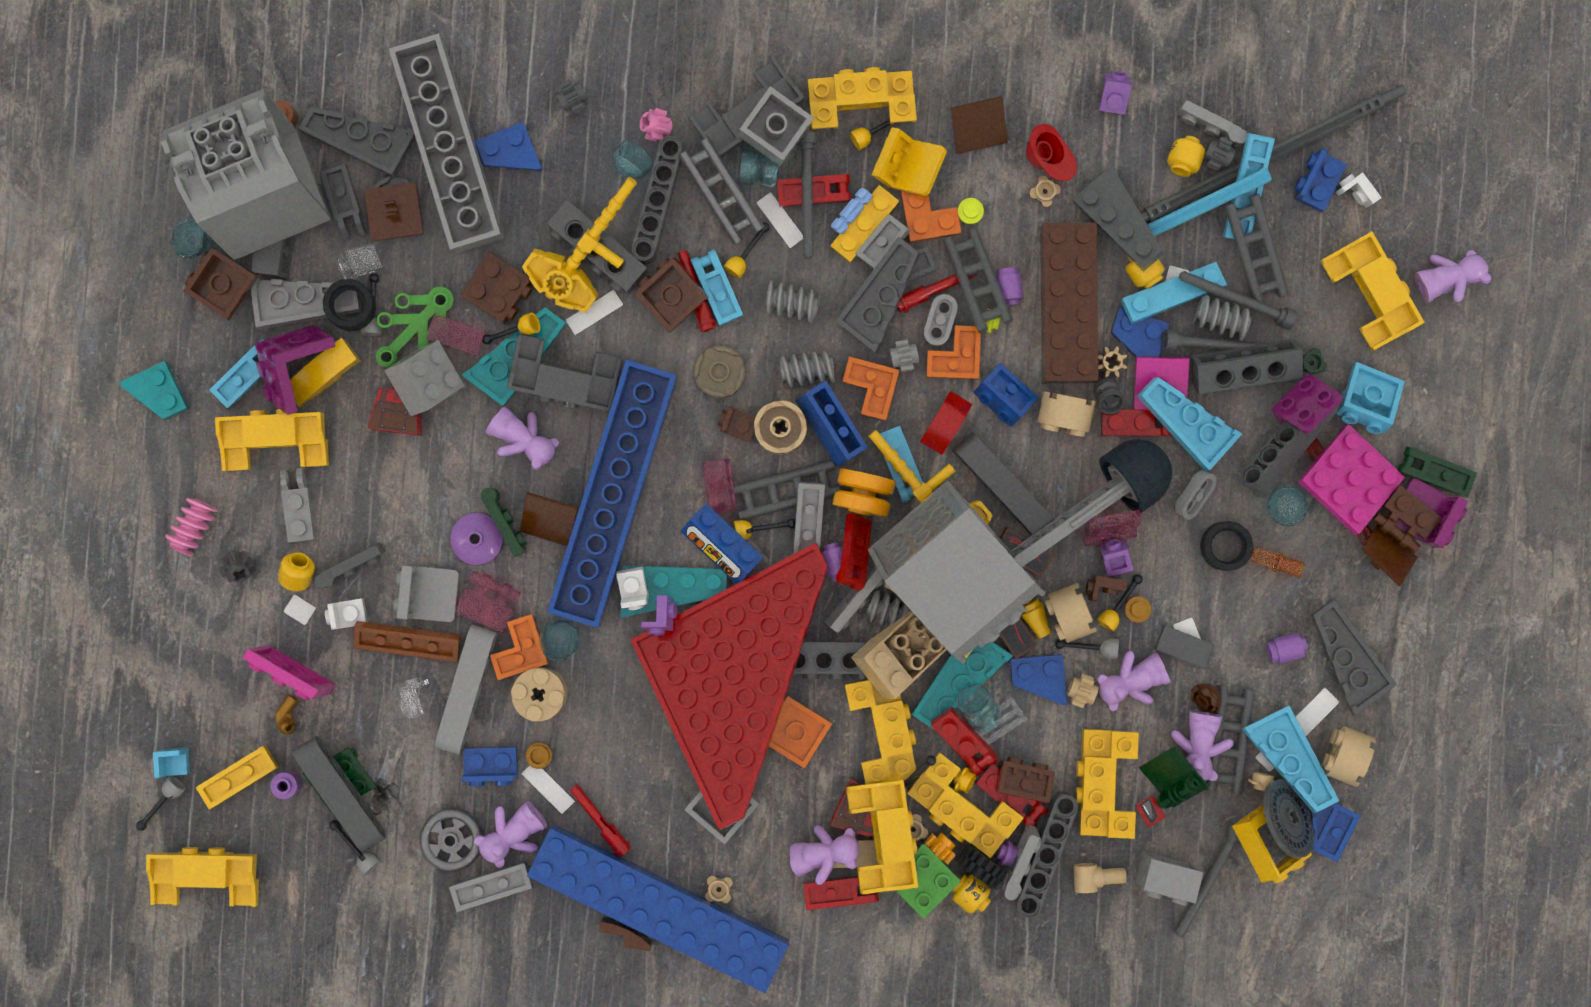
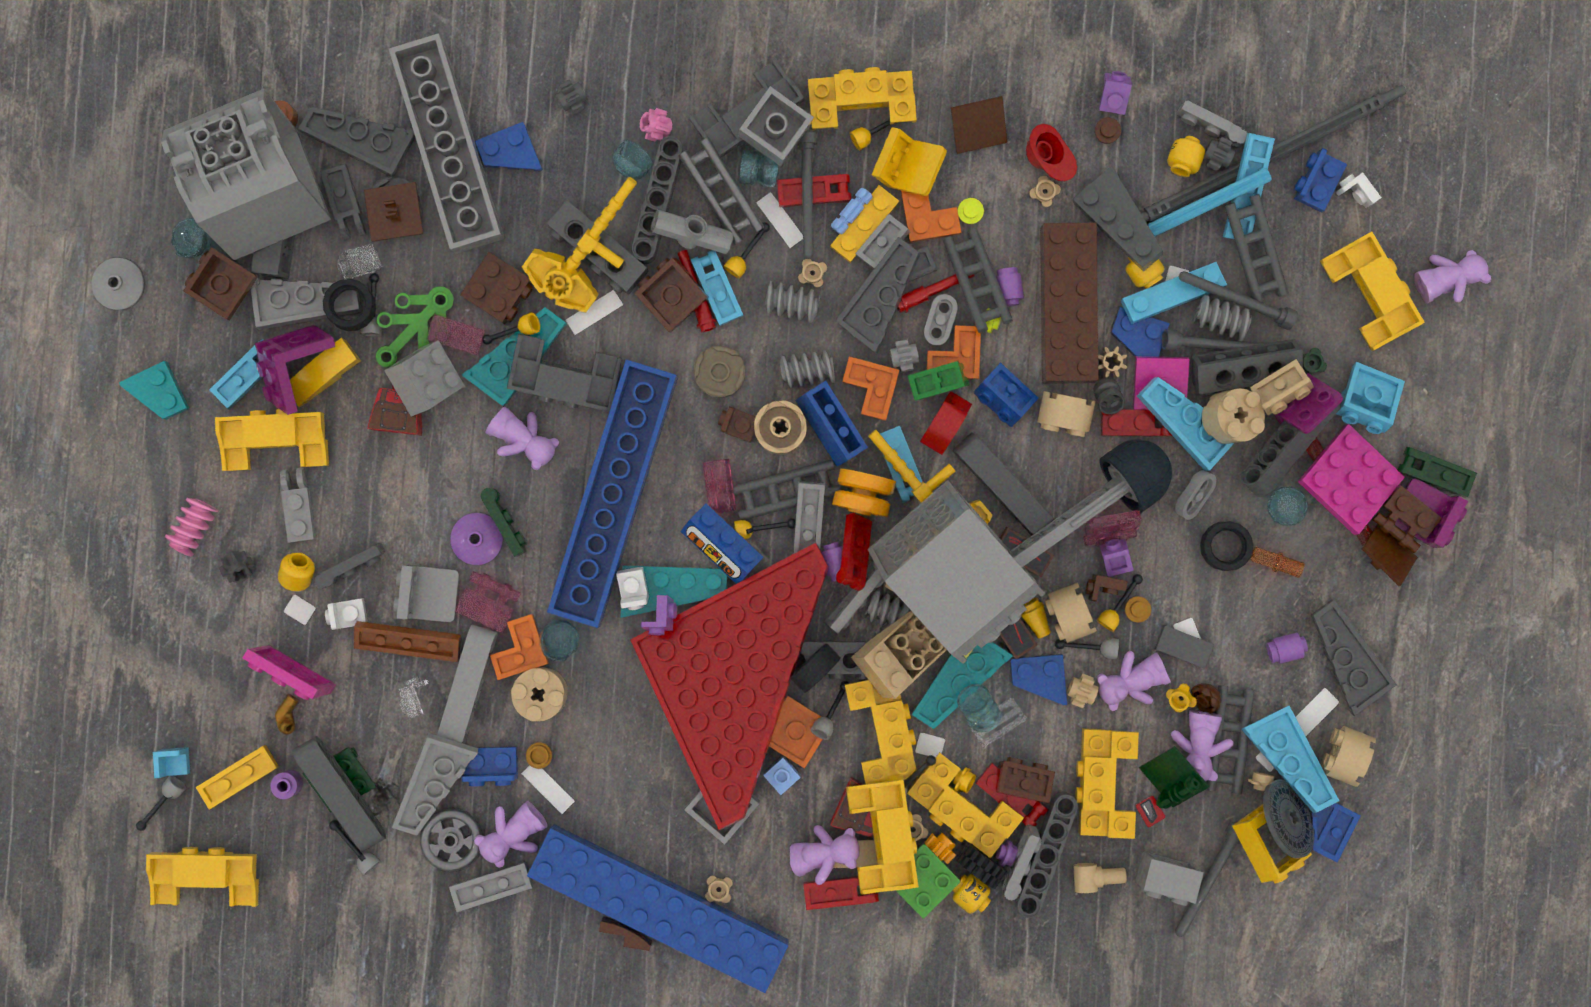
reddish brown piece [520,492,578,546] -> none
red pin [569,784,631,858] -> none
red plate [931,706,999,775] -> none
none -> light grey dish [91,258,144,310]
none -> light grey wing [392,733,478,835]
none -> light grey piece [651,209,733,254]
none -> light blue brick [763,755,801,795]
none -> black tyre [791,643,841,693]
none -> tan plate [798,259,827,288]
none -> light grey hinge [811,681,849,740]
none -> green hinge [908,361,970,401]
none -> white sticker [915,733,945,757]
none -> reddish brown plate [1095,117,1121,144]
none -> yellow plate [1166,683,1197,713]
none -> tan brick [1202,388,1265,444]
none -> tan bracket [1250,359,1314,415]

